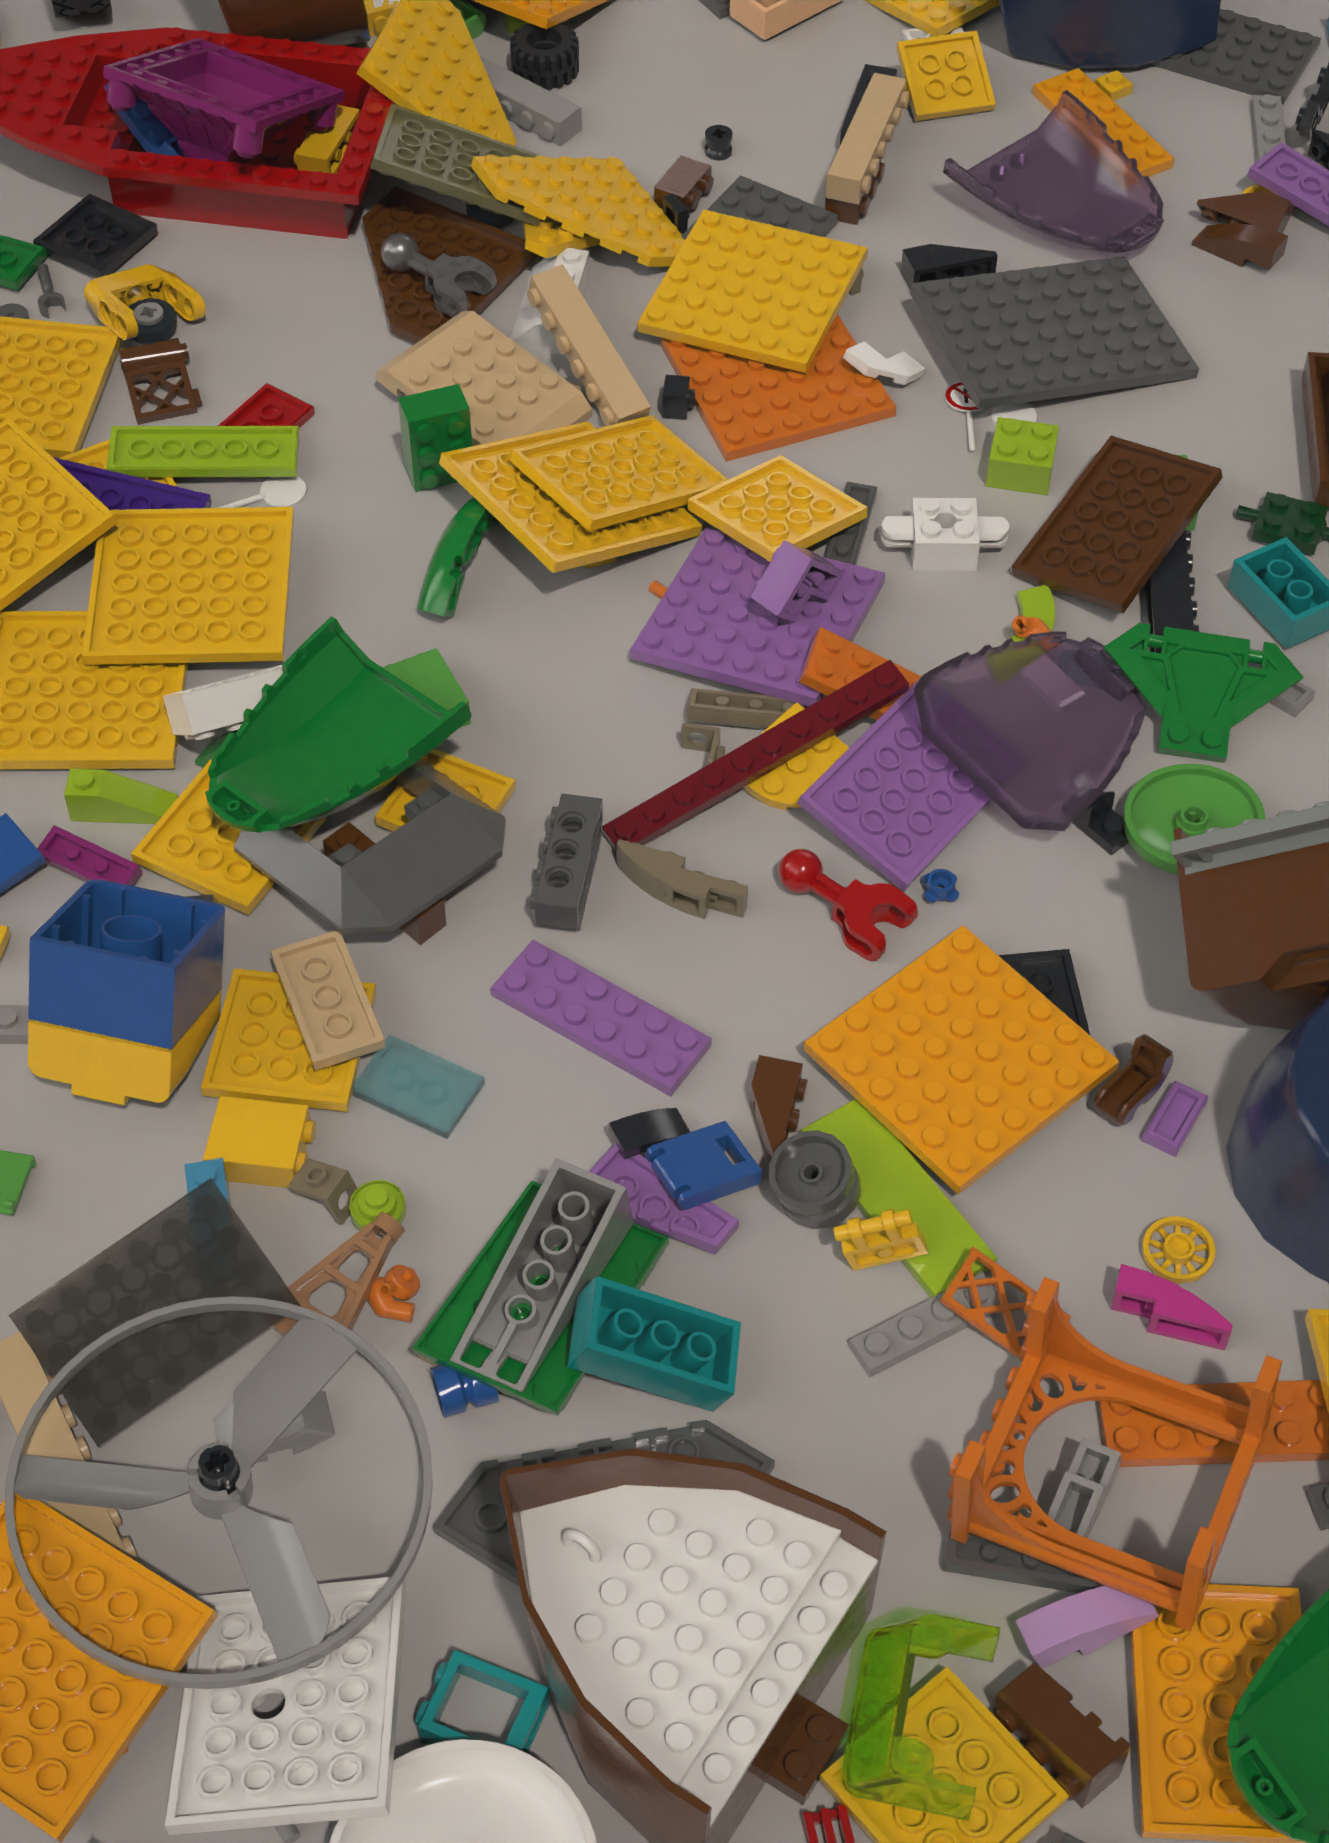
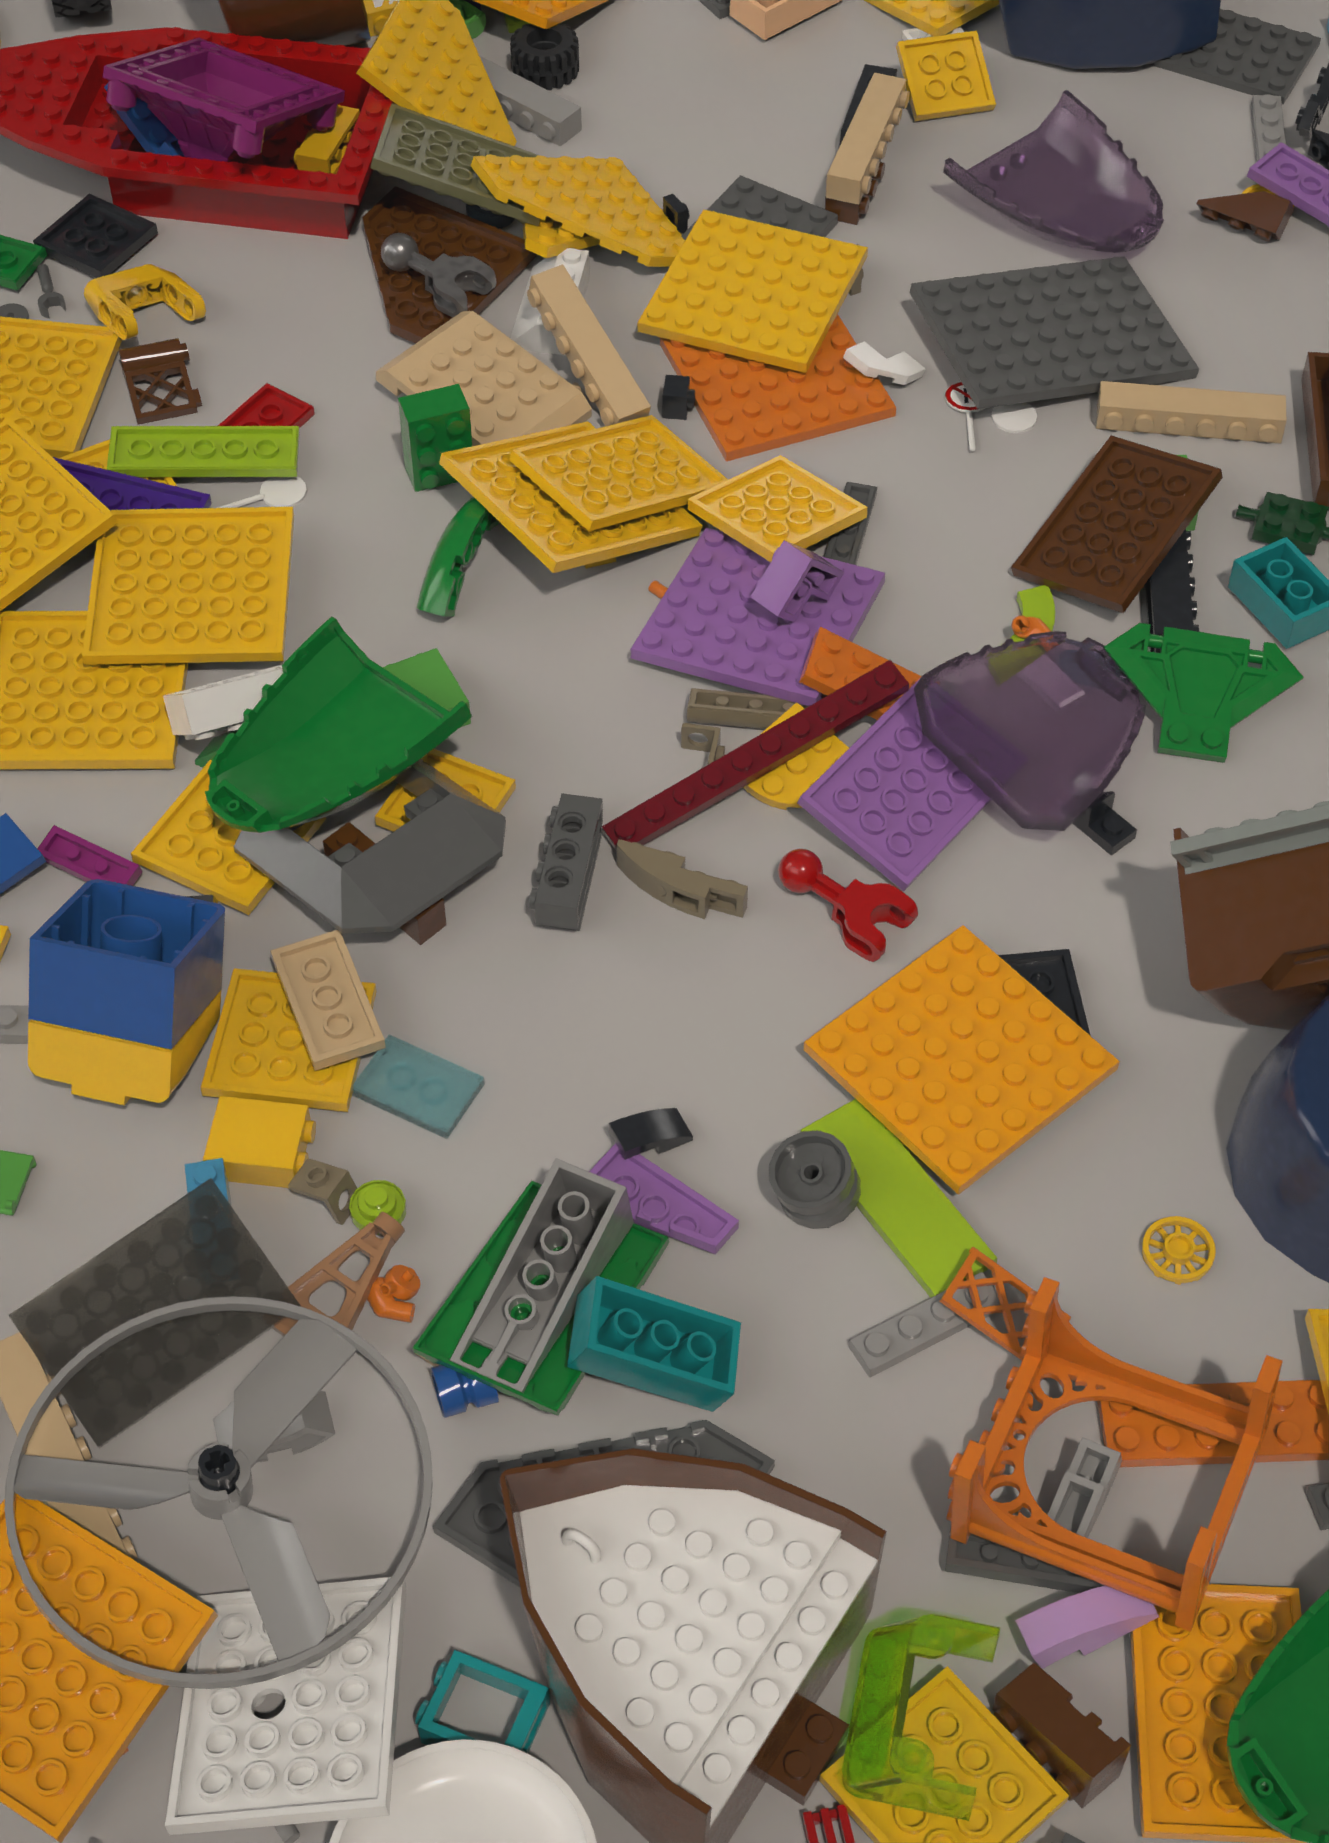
lime slope [64,768,178,824] -> none
black wheel [129,298,177,344] -> none
medium lavender plate [491,940,712,1097] -> none
blue container [645,1121,762,1210] -> none
reddish brown brick [654,155,714,210] -> none
black wheel [705,125,733,161] -> none
reddish brown slope [750,1055,808,1163] -> none
yellow plate [833,1209,928,1271] -> none
white brick [880,498,1010,571] -> none
black slope [901,244,998,289] -> none
blue plate [922,869,959,903] -> none
lime brick [986,417,1059,496] -> none
light orange plate [1032,68,1175,185] -> none
reddish brown animal [1093,1034,1174,1126] -> none
yellow plate [1095,70,1134,101] -> none
dark pink slope [1111,1264,1233,1351] -> none
bright green dish [1123,764,1265,875] -> none
medium lavender tile [1141,1081,1209,1157] -> none
reddish brown slope [1192,223,1288,269] -> none
light grey tile [1269,682,1316,718] -> none
none -> tan brick [1096,381,1287,443]

